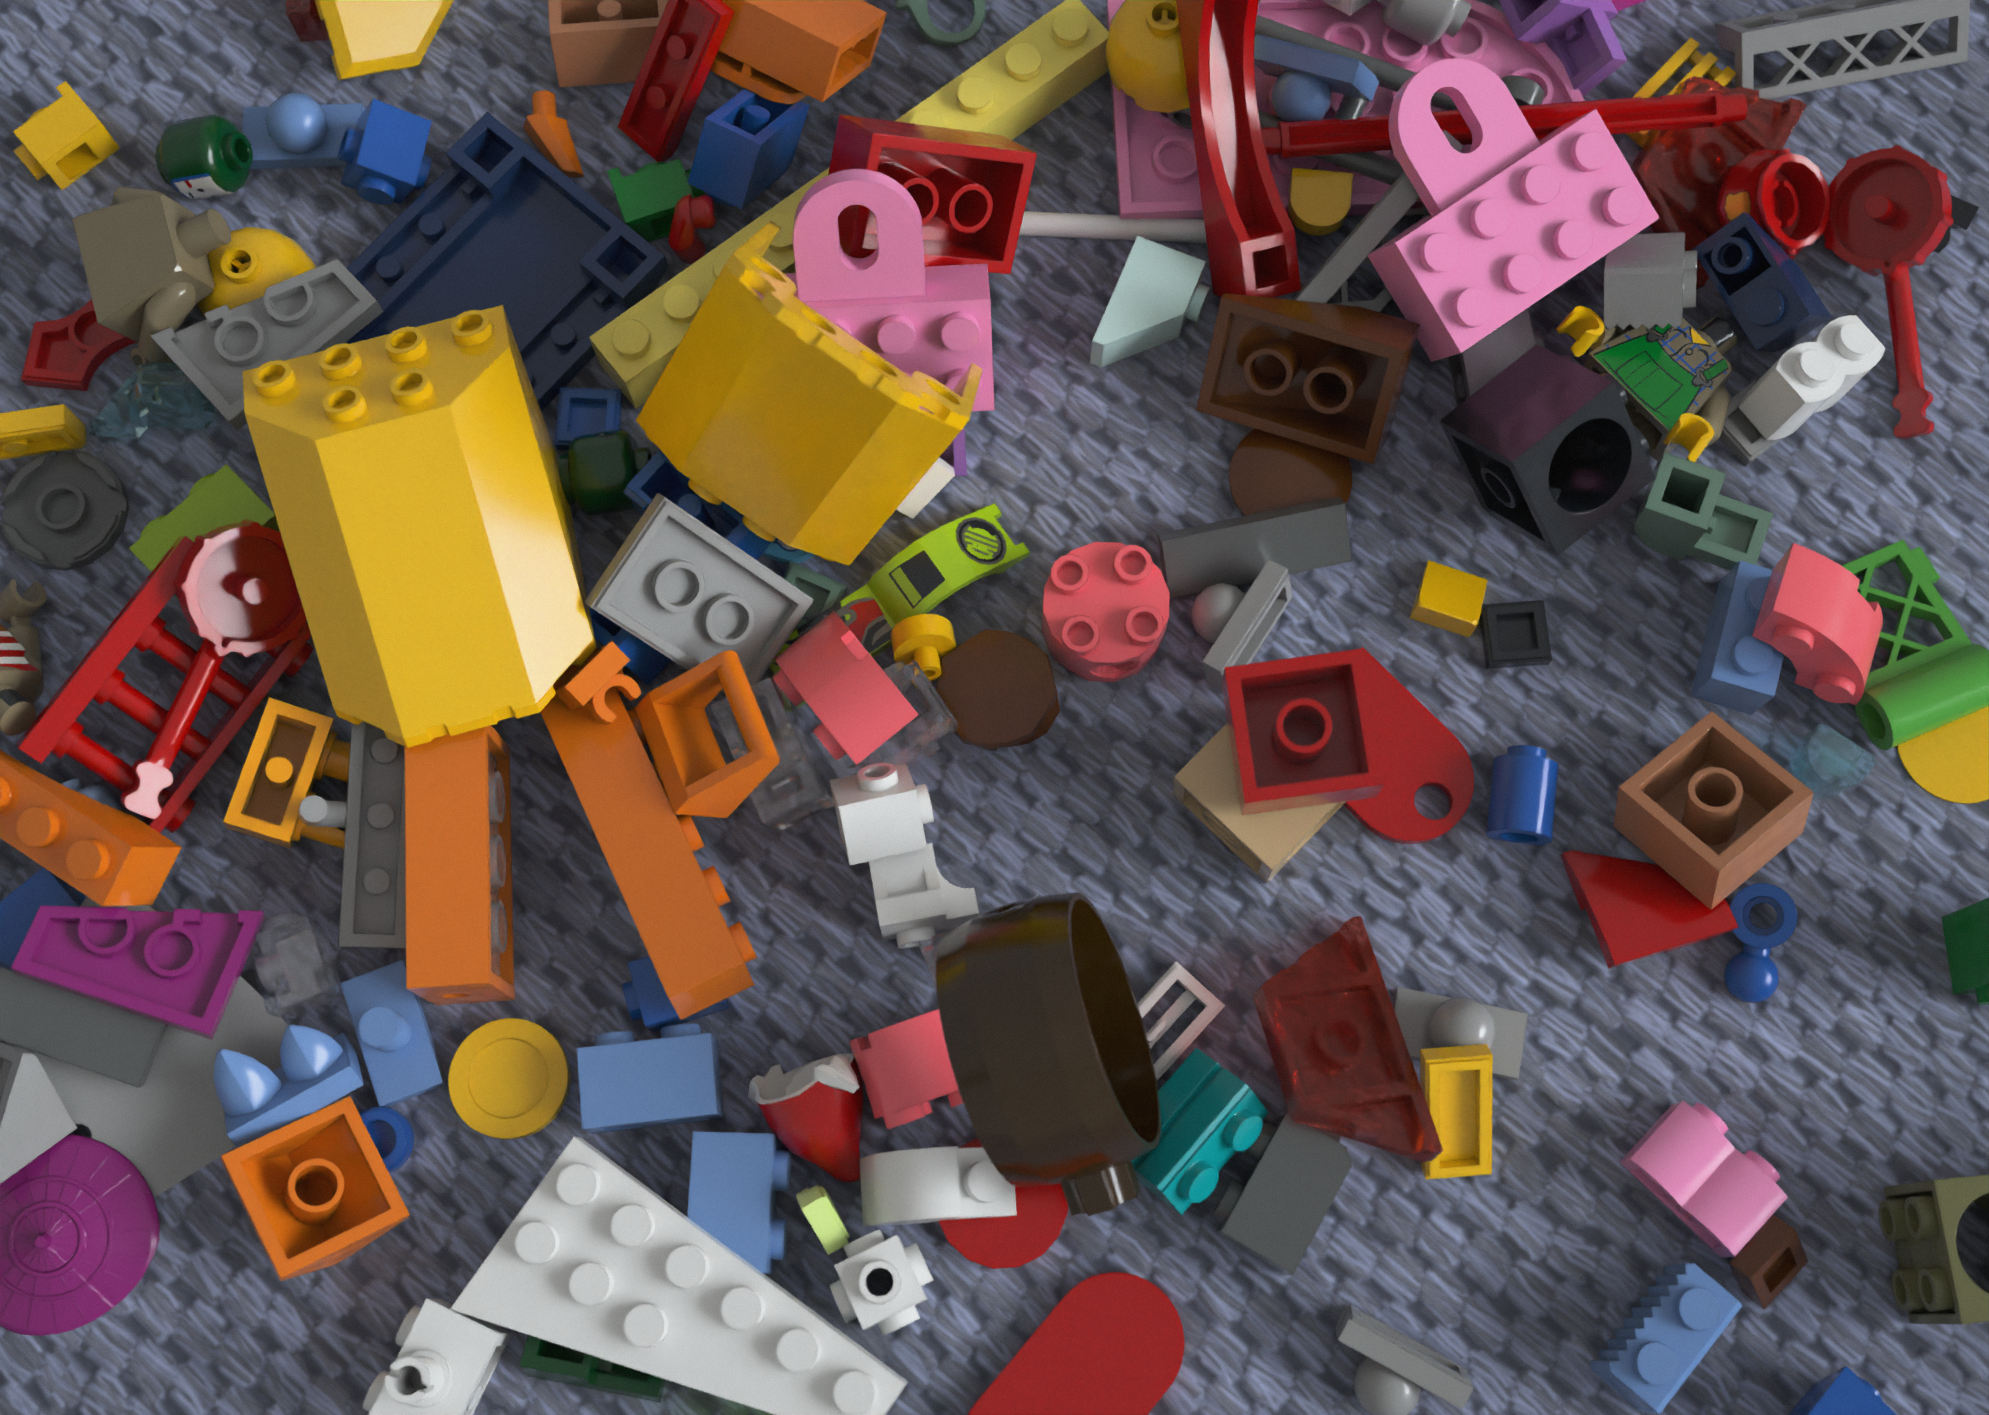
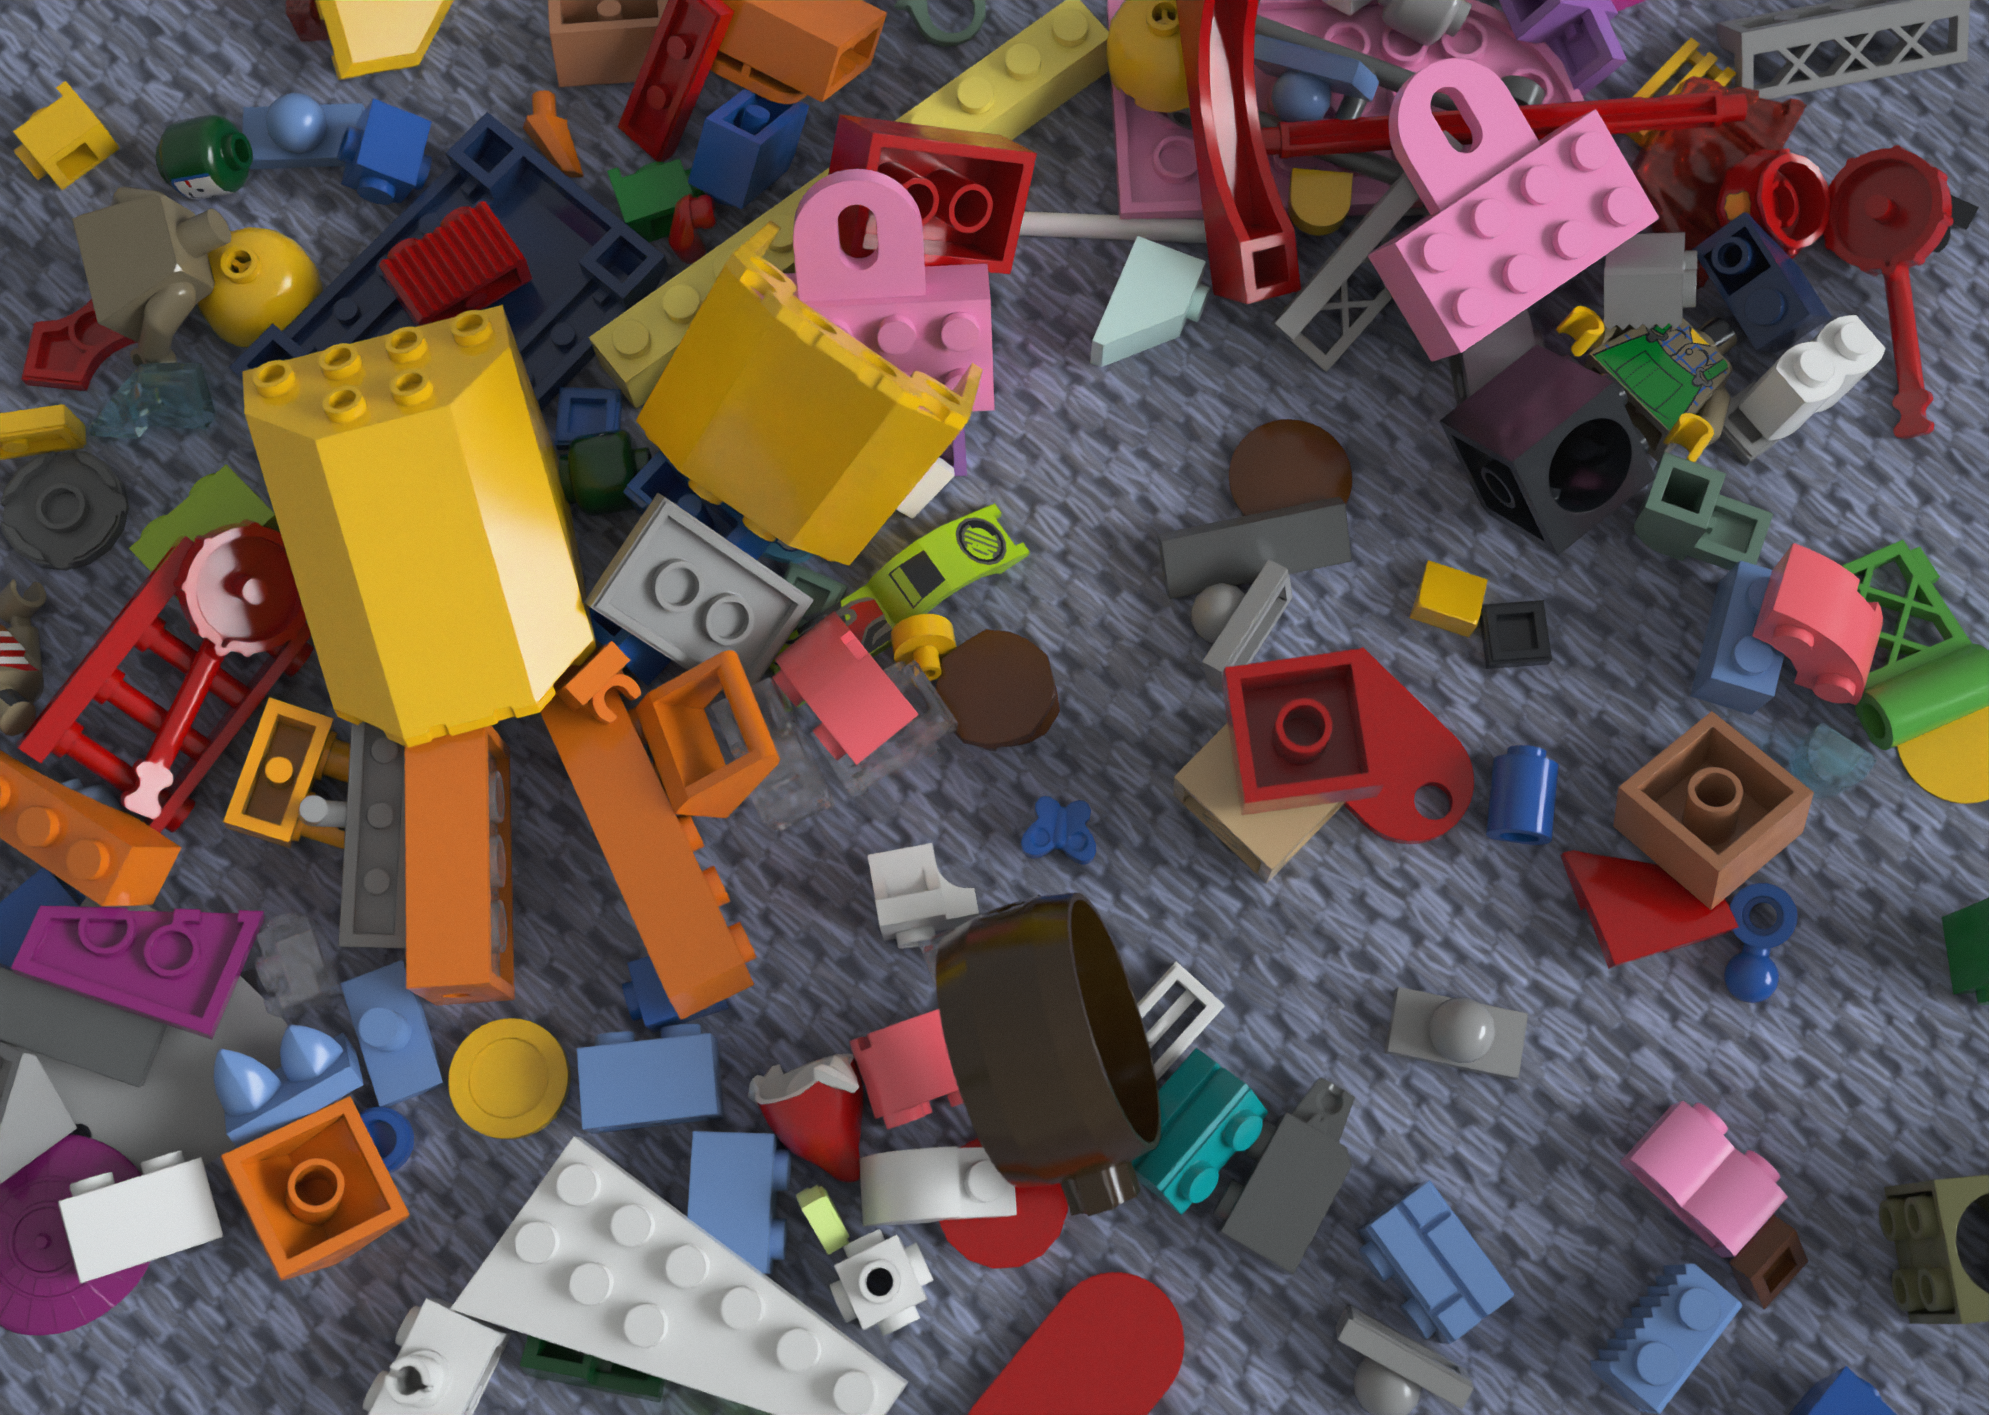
light grey wing [150,259,384,431] -> none
white brick [830,763,934,865] -> none
coral brick [1041,542,1170,682] -> none
reddish brown slope [1196,293,1420,464] -> none
clear red wing [1252,916,1443,1162] -> none
yellow tile [1420,1044,1493,1179] -> none
none -> white brick [58,1150,223,1284]
none -> red brick [379,201,532,327]
none -> blue piece [1020,796,1096,865]
none -> medium blue brick [1357,1180,1514,1344]

